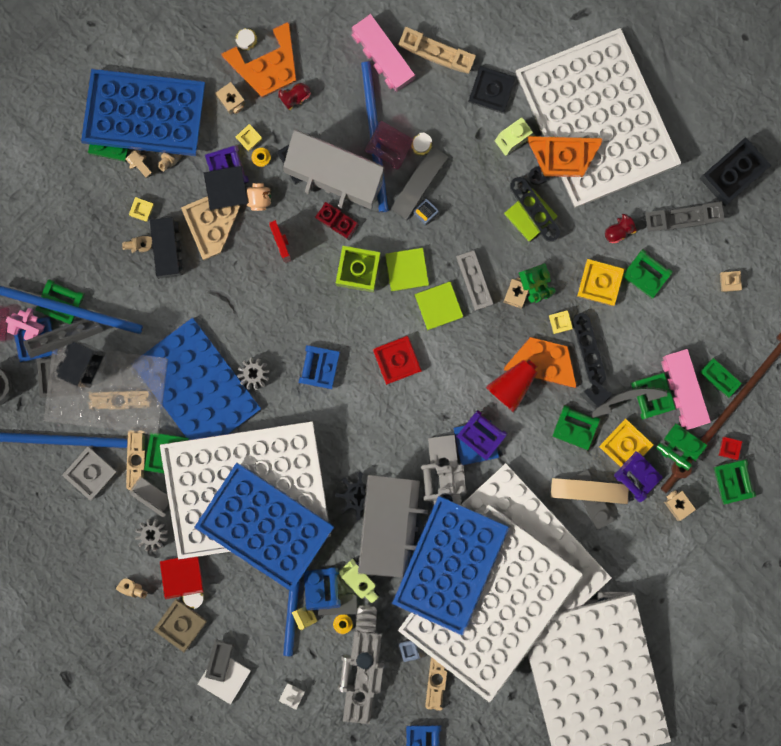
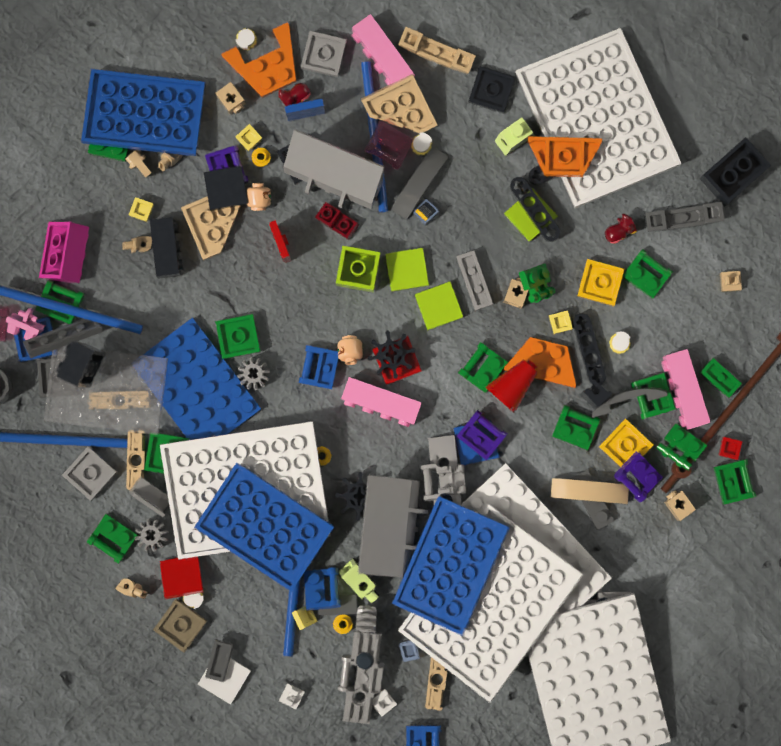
none -> dark pink slope [39,222,89,283]
none -> green plate [86,514,138,564]
none -> green plate [215,314,260,359]
none -> blue tile [285,99,325,121]
none -> light grey plate [301,31,347,77]
none -> yellow plate [317,446,331,466]
none -> light nougat head [337,335,363,365]
none -> bright pink brick [341,377,421,427]
none -> tan plate [361,73,437,133]
none -> black gear [368,331,415,379]
none -> white tile [372,689,397,716]
none -> green plate [458,342,508,393]
none -> white piece [609,331,631,354]

